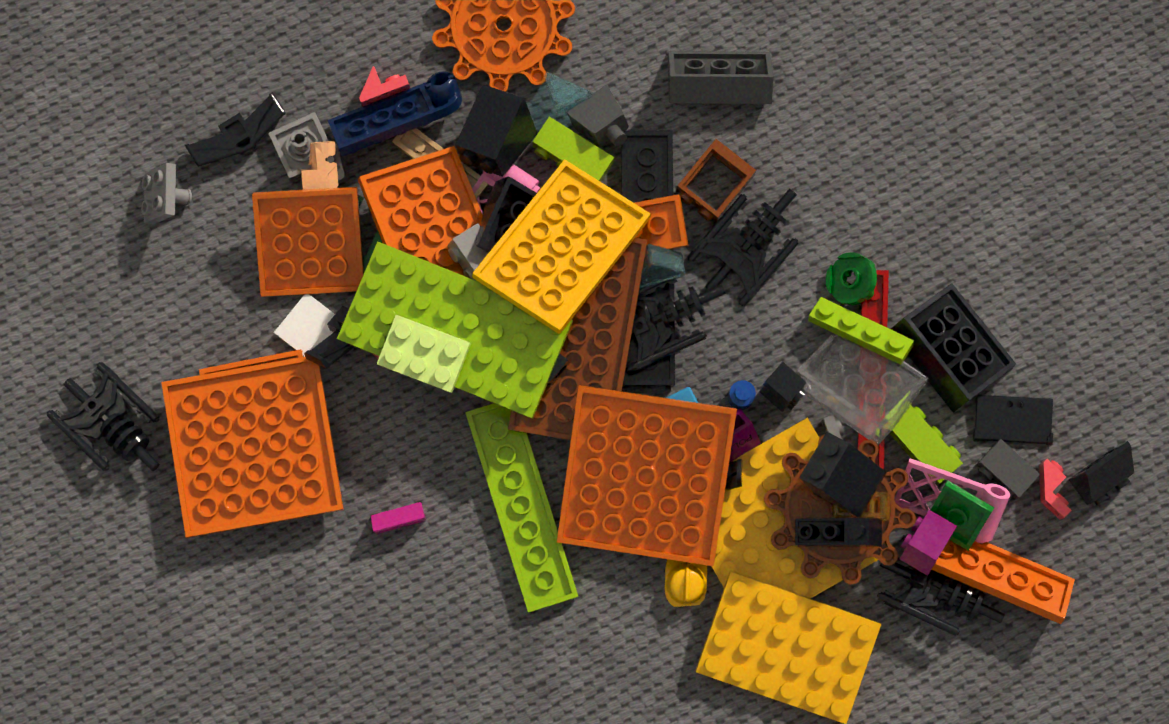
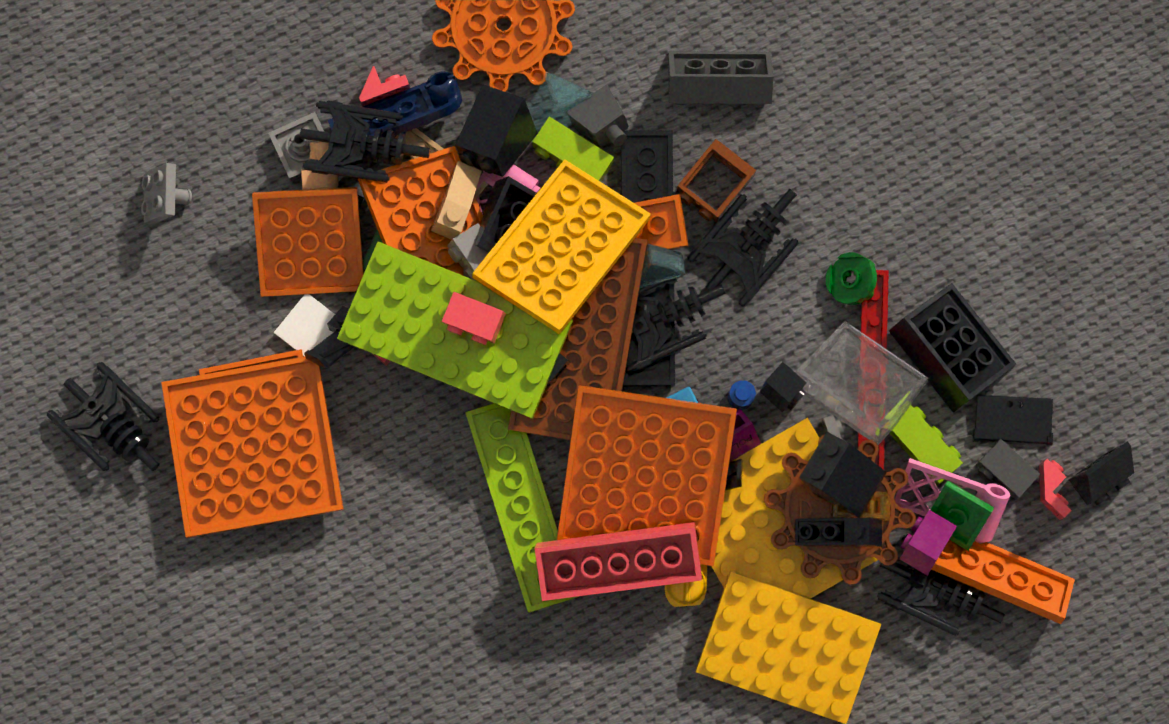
black plate [185,92,286,167] -> none
dark pink slope [371,502,426,534] -> none
yellowish green plate [377,315,471,393] -> none
lime plate [808,297,914,365] -> none
none -> black bar [300,101,430,183]
none -> tan slope [431,161,482,240]
none -> coral brick [442,292,506,345]
none -> coral brick [534,522,702,601]

